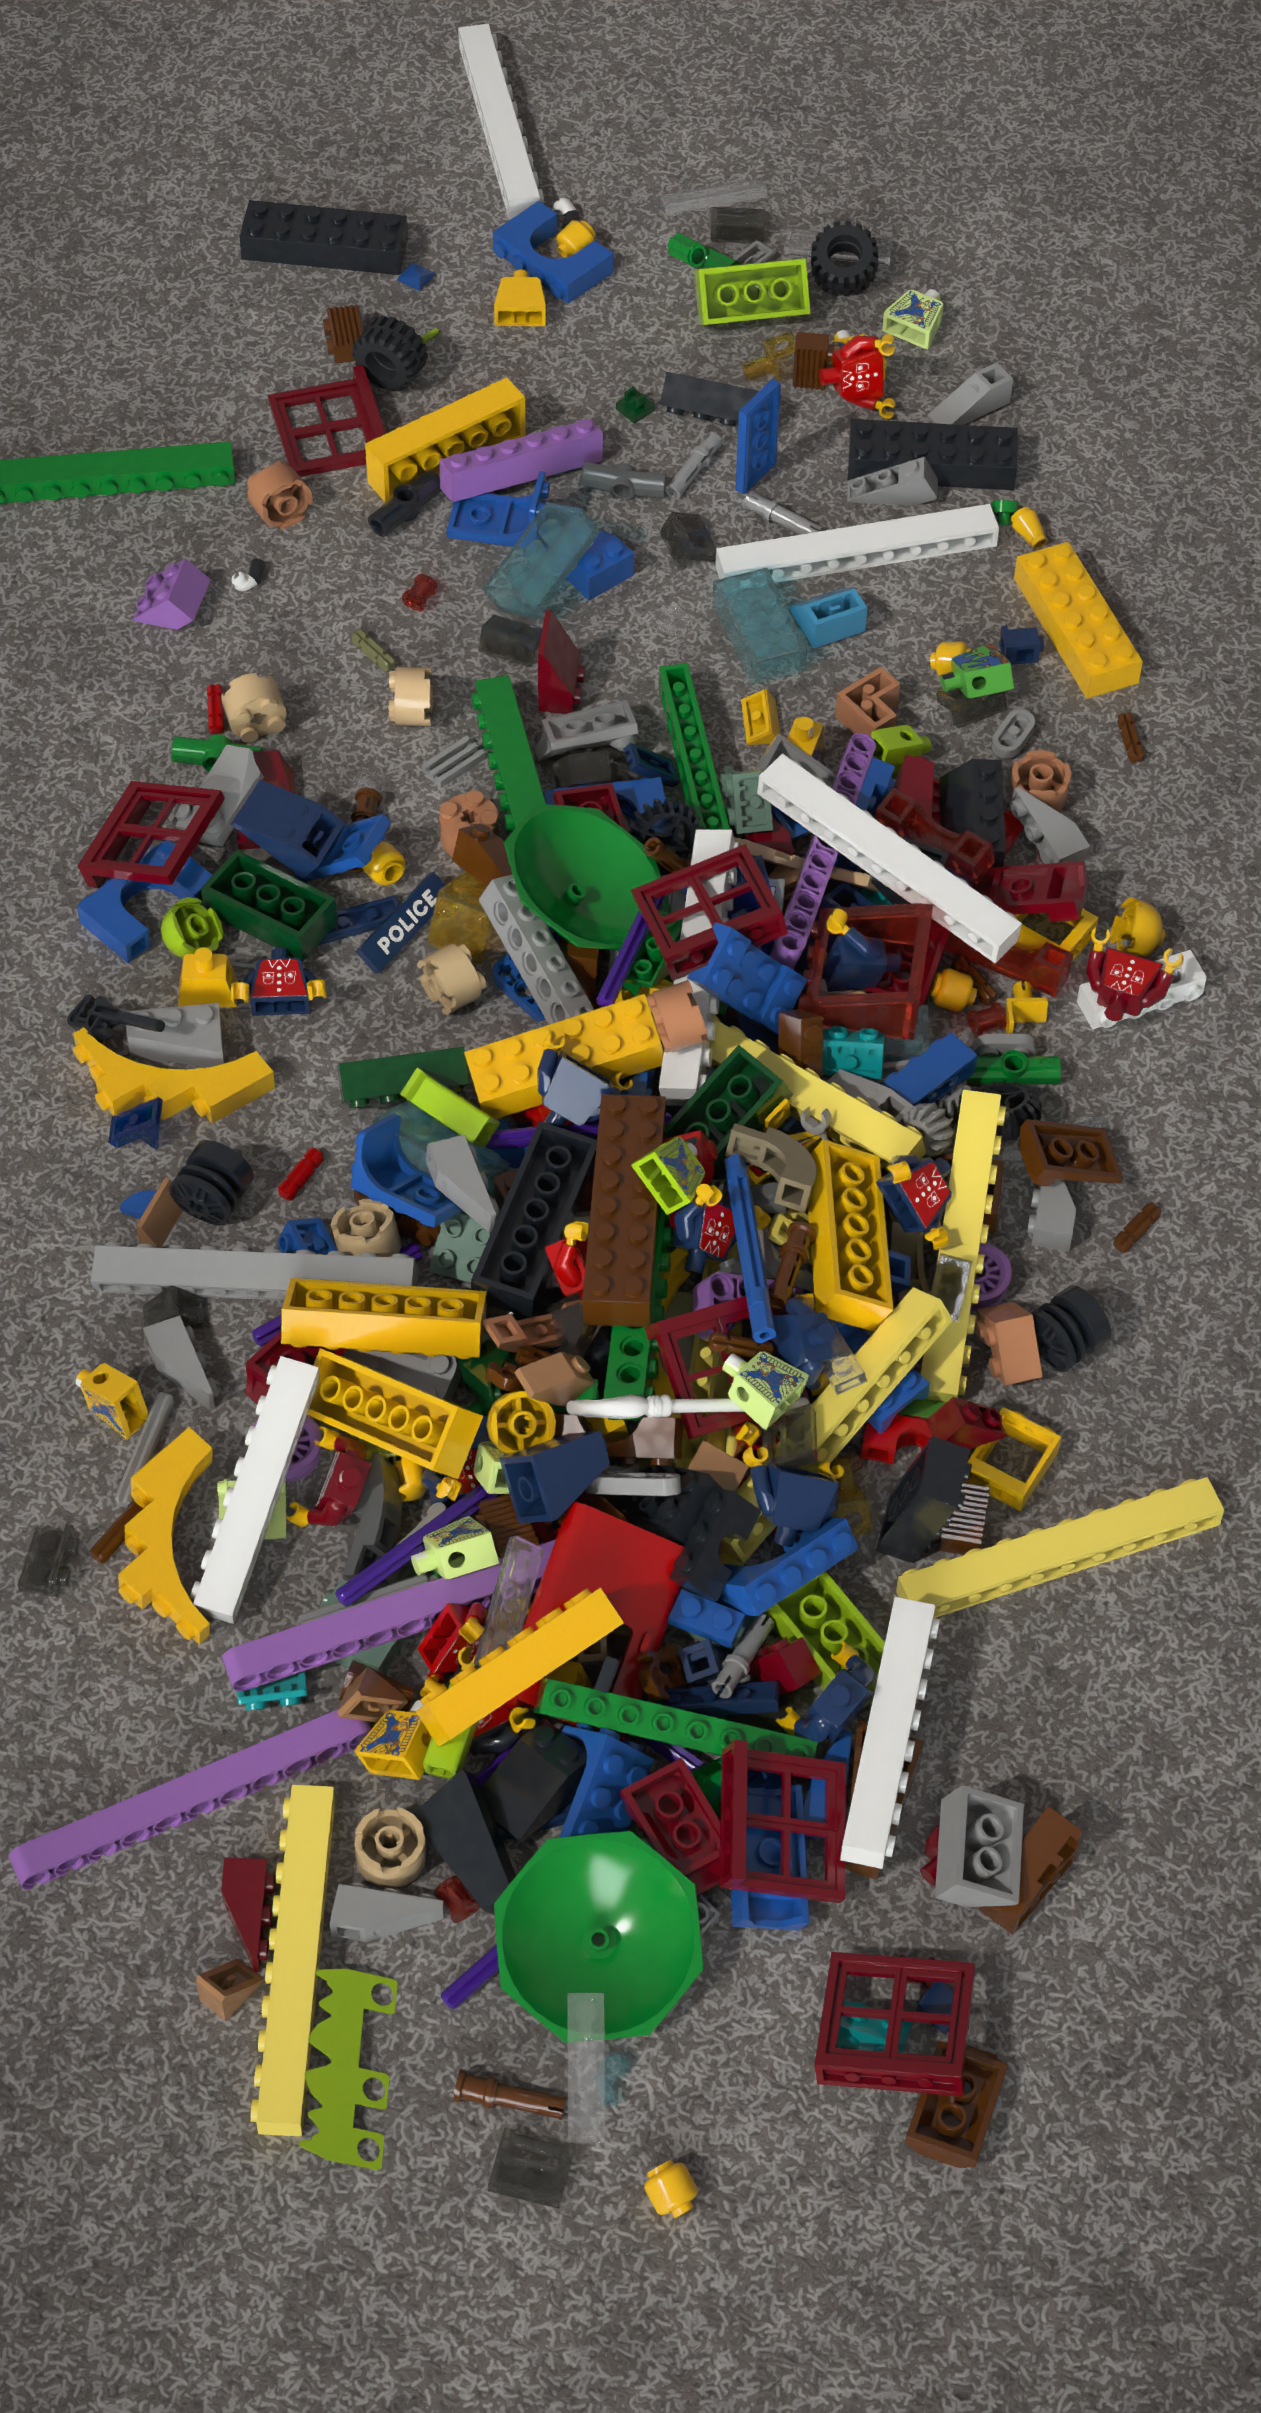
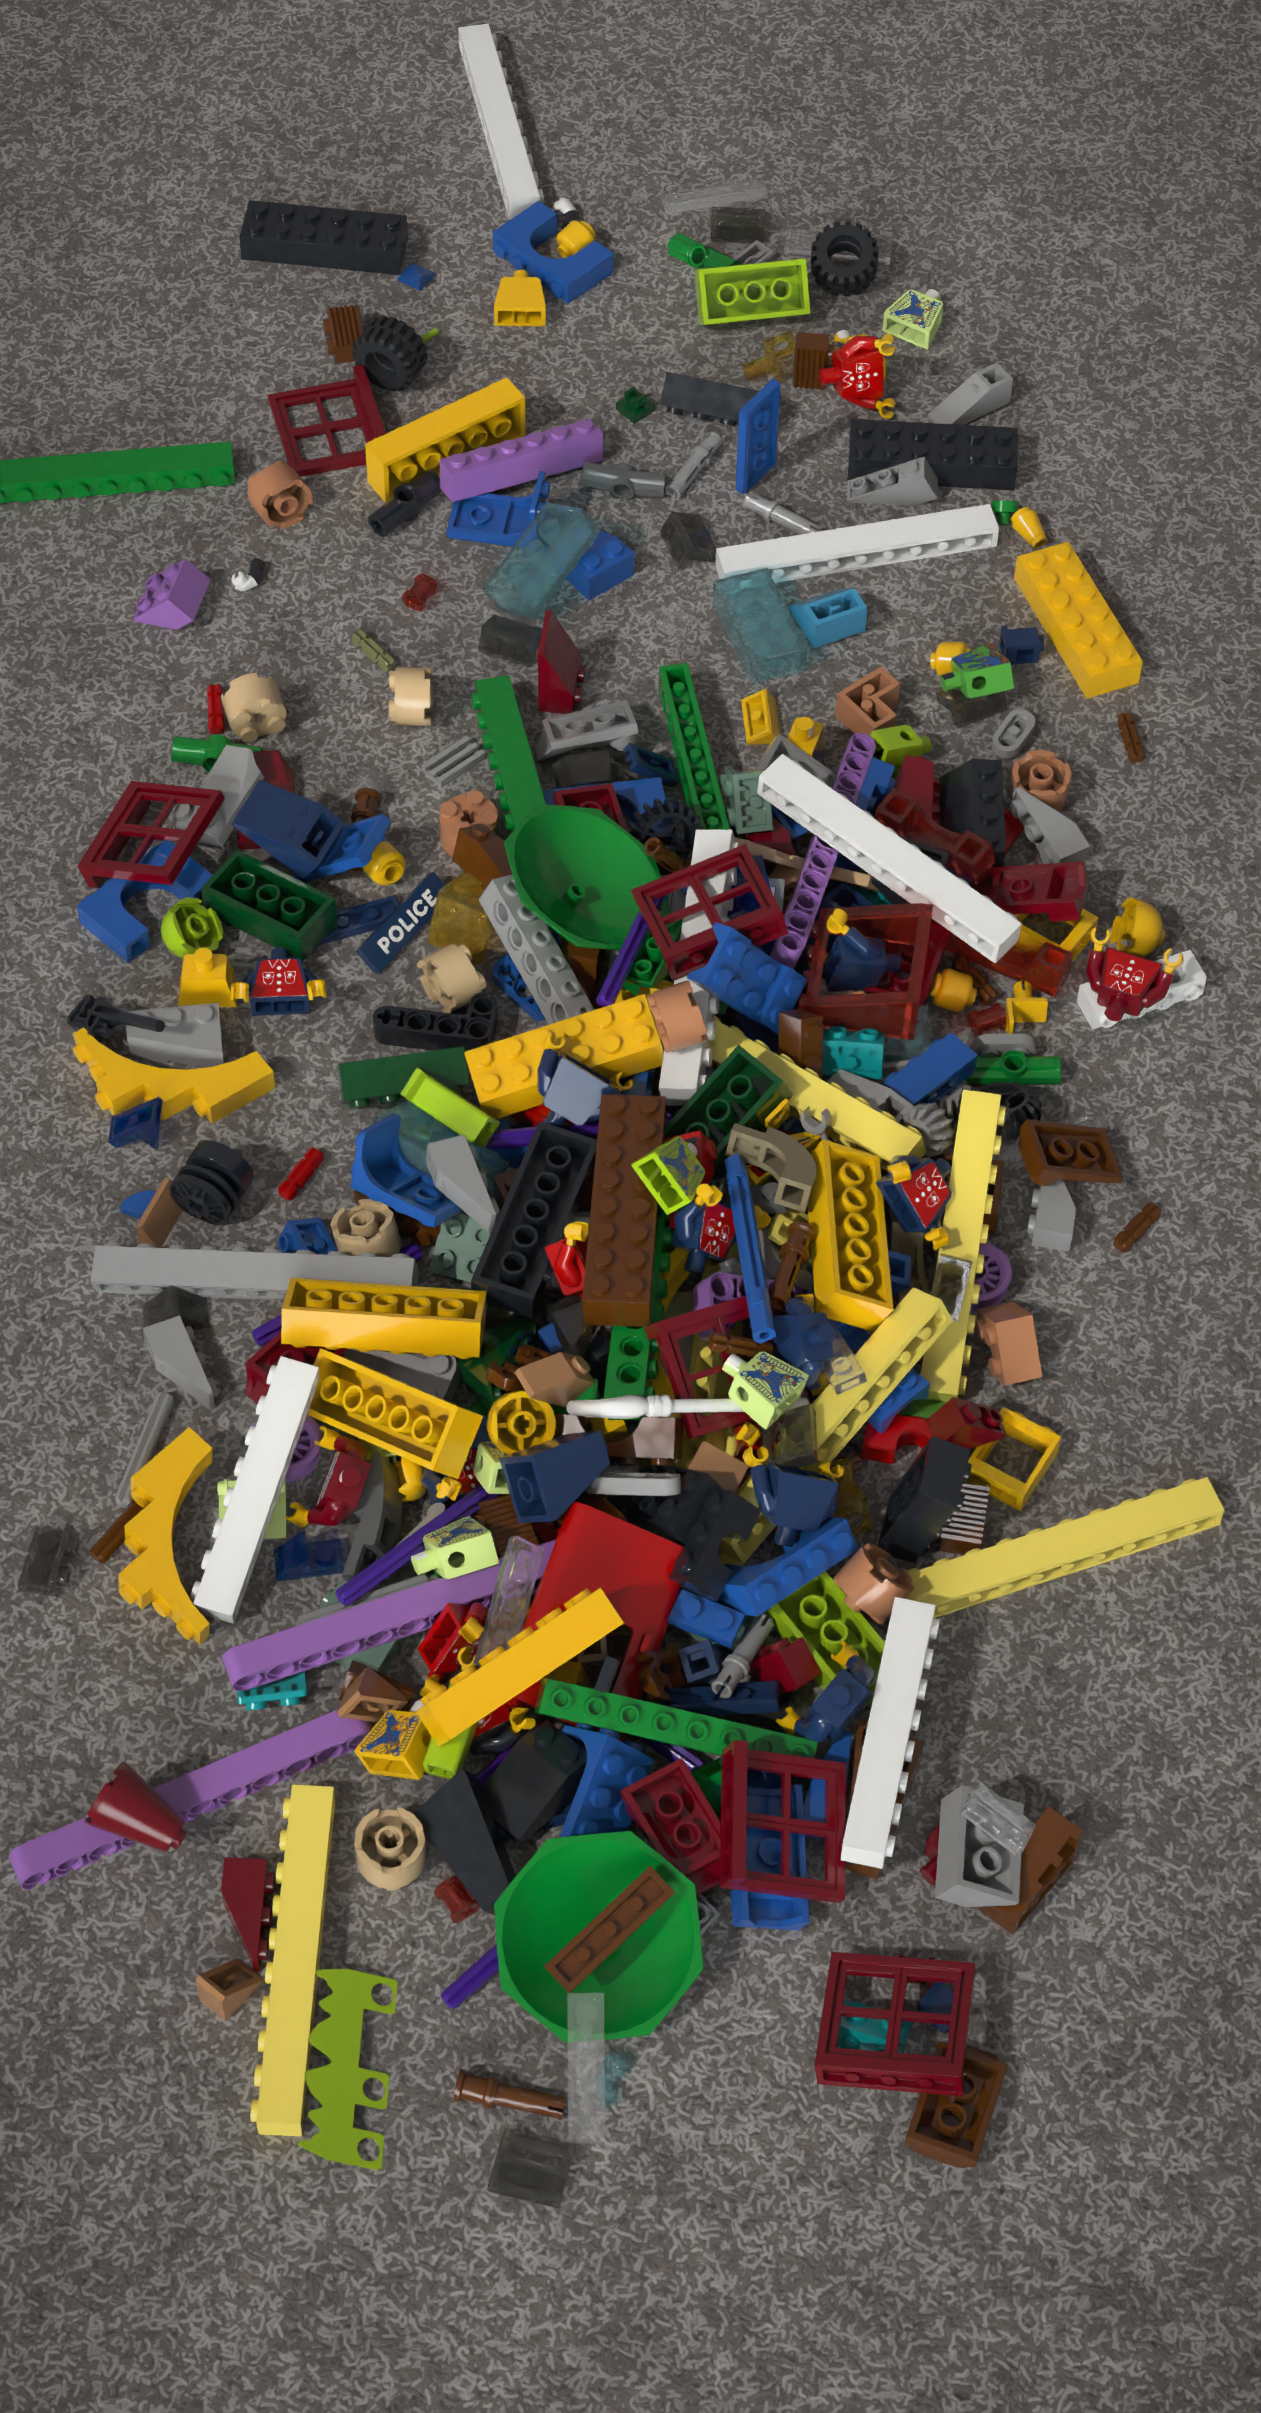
yellow torso [75,1363,149,1440] -> none
light grey slope [330,1883,445,1942] -> none
nougat slope [482,1299,604,1352] -> none
yellow head [644,2159,699,2218] -> none
black wheel [1031,1285,1111,1372] -> none
none -> dark red cone [84,1761,188,1852]
none -> clear blue slope [273,1531,344,1582]
none -> black beam [373,992,498,1052]
none -> reddish brown plate [544,1866,675,1994]
none -> nougat brick [833,1543,915,1624]
none -> clear tile [960,1782,1036,1856]

